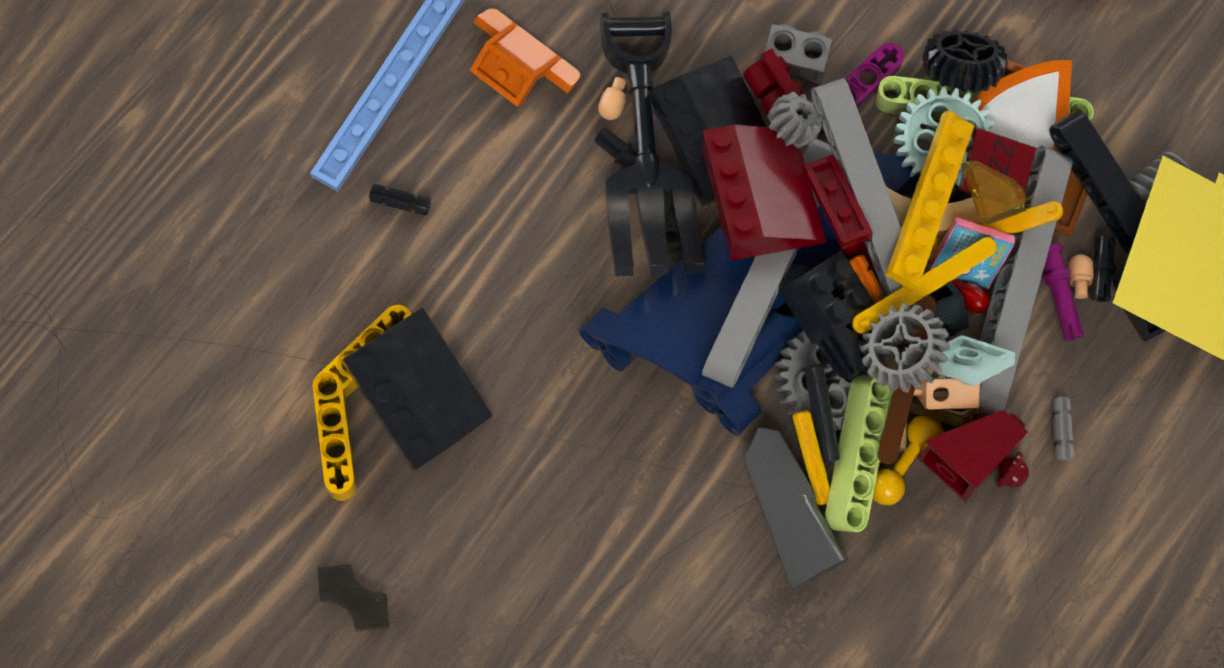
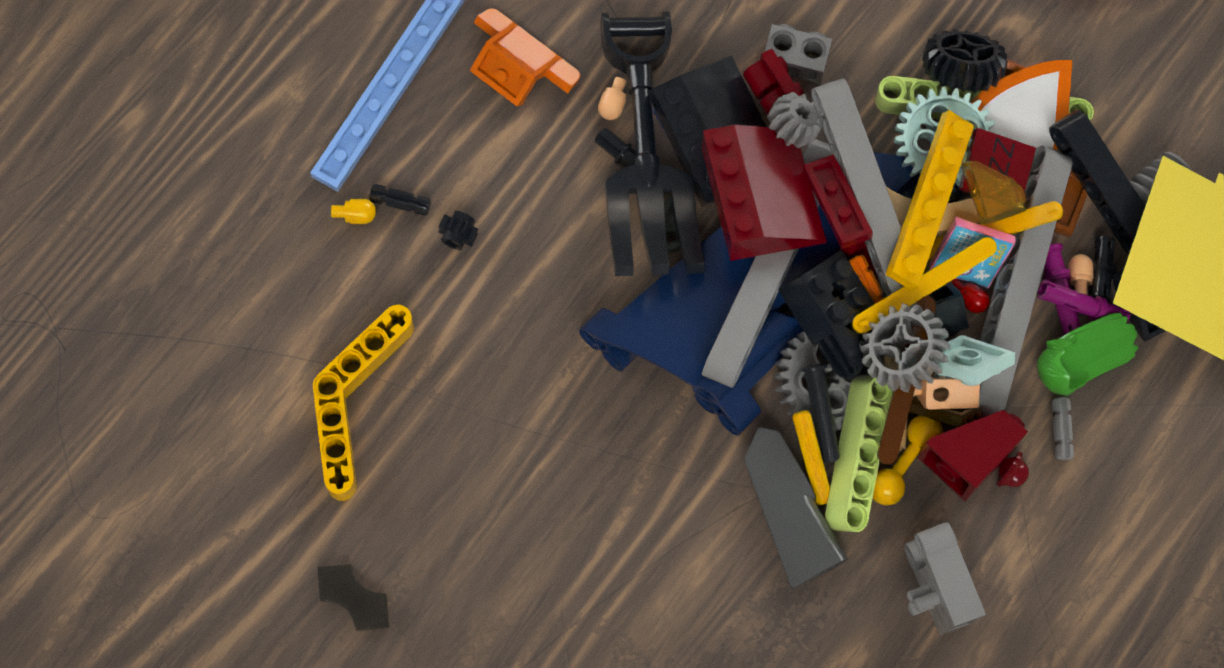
black slope [340,307,493,470] -> none
magenta beam [815,43,904,134] -> none
none -> yellow cylinder [331,199,376,224]
none -> black gear [438,211,478,250]
none -> light grey piece [904,522,986,636]
none -> magenta pin [1037,280,1130,323]
none -> bright green hair [1037,313,1138,396]

